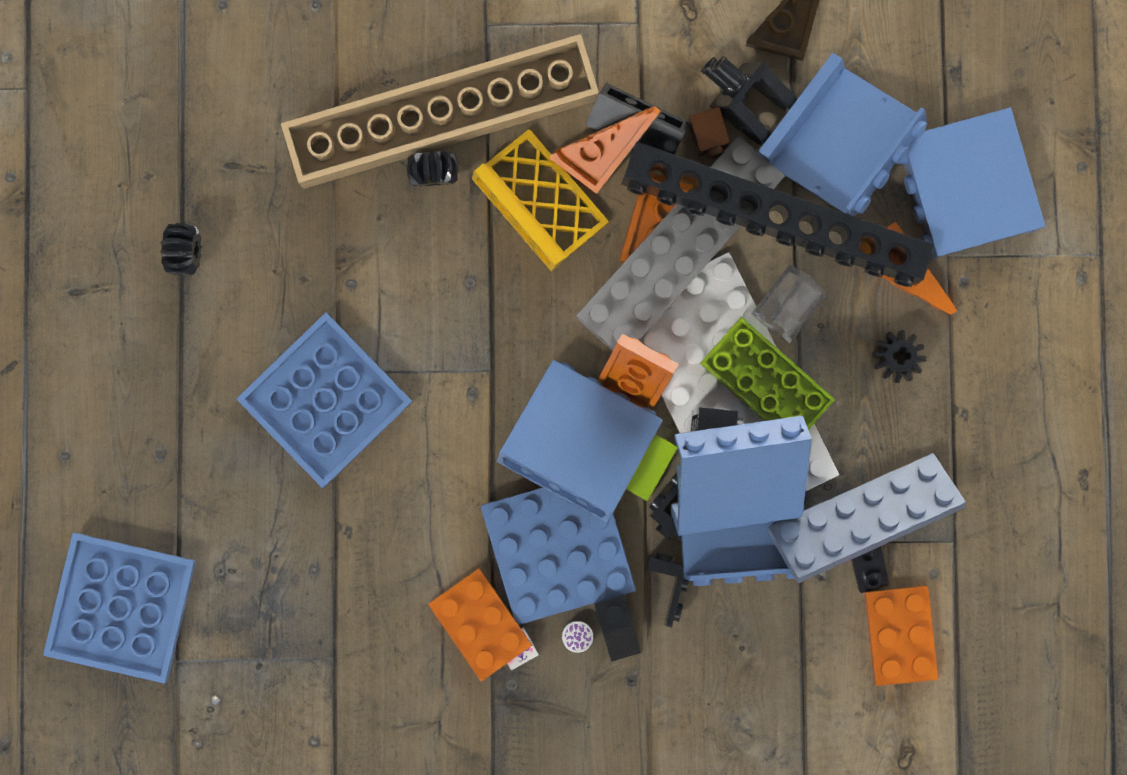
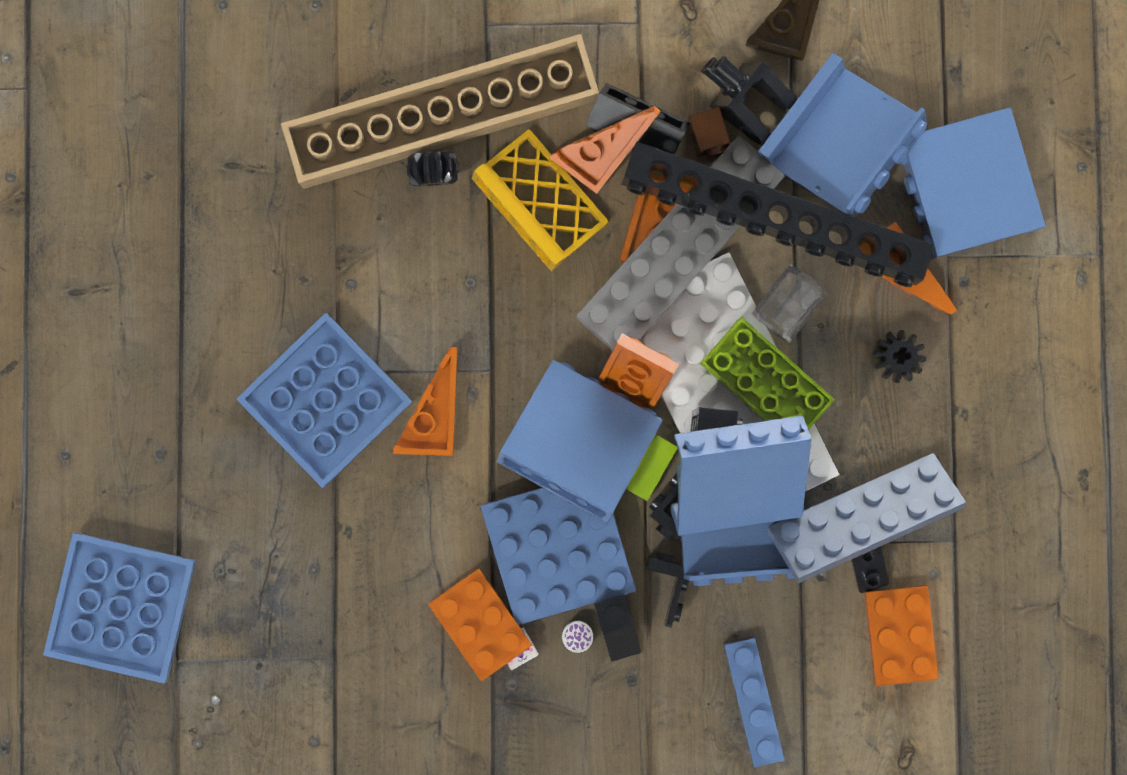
black gear [160,223,202,276] -> none
none -> orange wing [393,347,458,456]
none -> medium blue plate [724,637,784,768]

